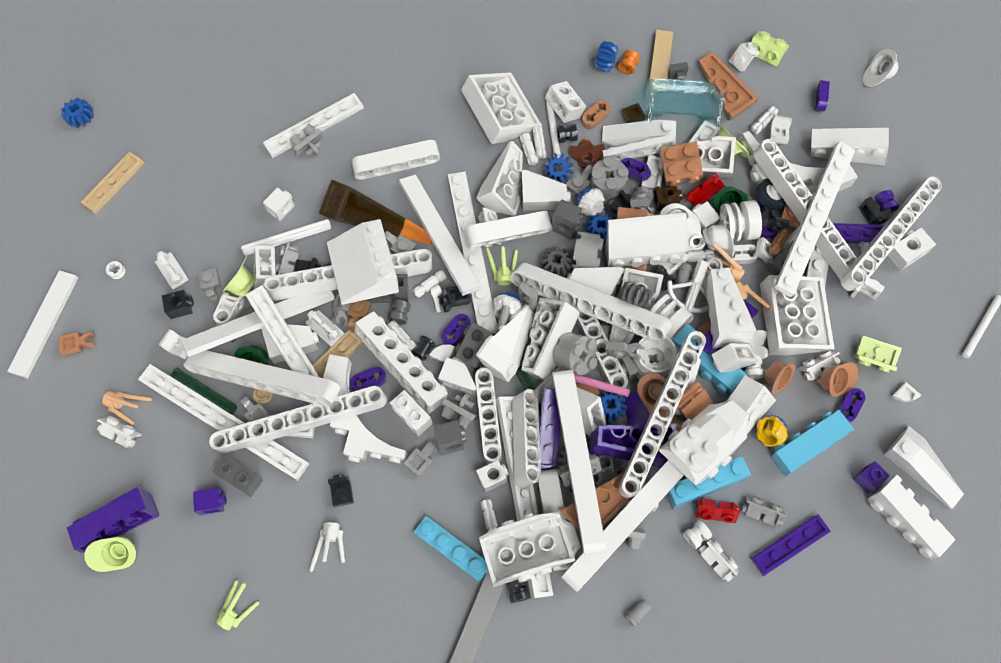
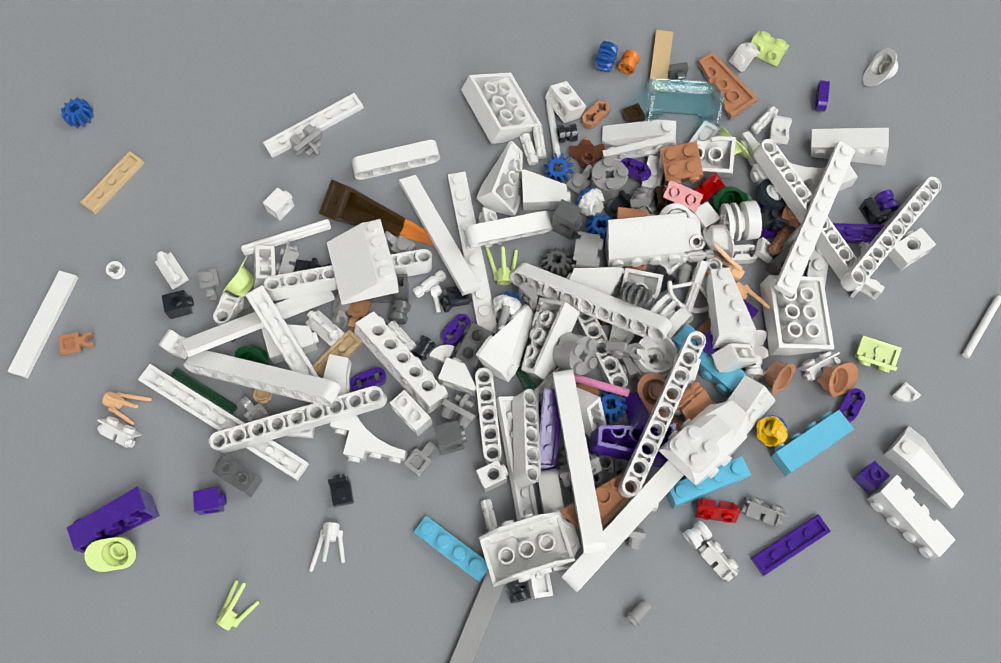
none -> hinge [663,180,703,212]

